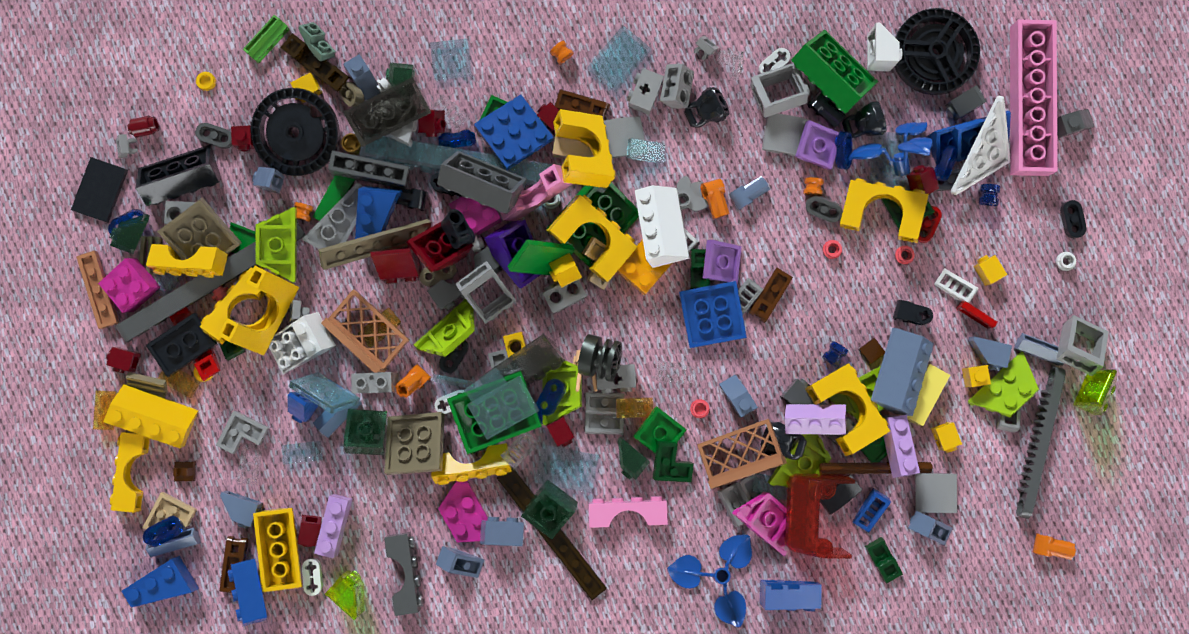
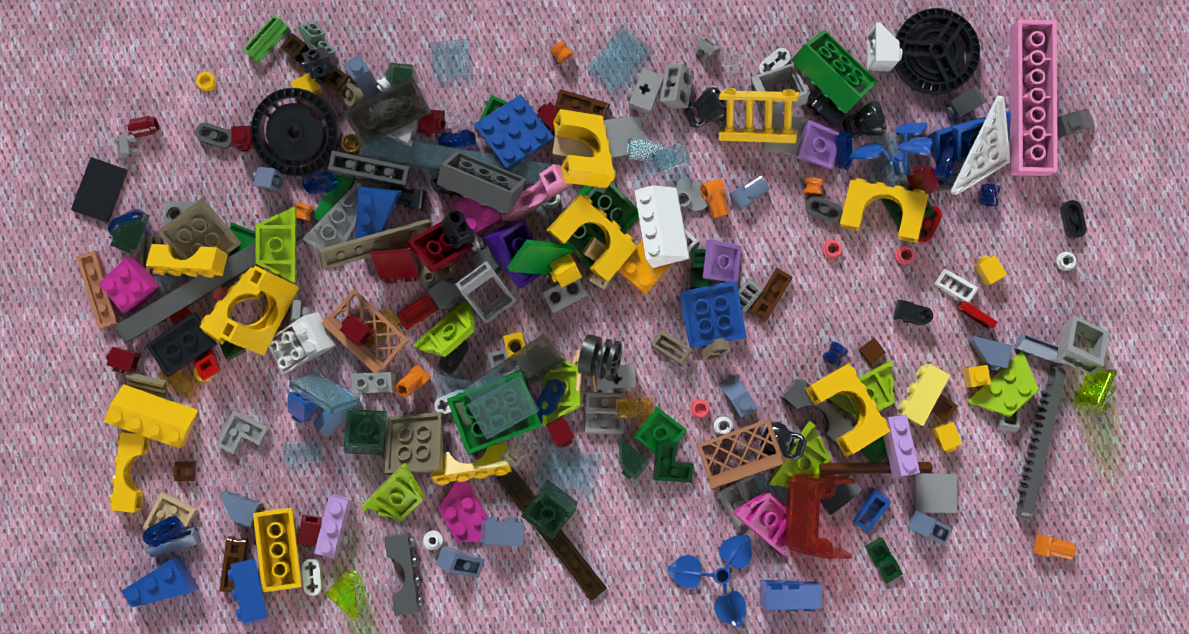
clear yellow plate [92,390,117,430] -> none
black slope [135,145,220,206] -> none
bright pink arch [589,496,668,528] -> none
lavender brick [785,404,847,435] -> none
sand blue slope [871,328,934,416] -> none
none -> black brick [301,47,334,79]
none -> clear blue plate [302,172,337,194]
none -> dark red brick [339,315,375,346]
none -> lime wing [361,463,425,521]
none -> red tile [396,294,439,330]
none -> white plate [423,530,443,550]
none -> dark tan tile [651,330,694,366]
none -> clear light blue slope [652,143,692,172]
none -> dark tan plate [702,338,731,360]
none -> white plate [713,417,733,436]
none -> yellow fence [719,88,799,143]
none -> reddish brown tile [931,395,958,422]

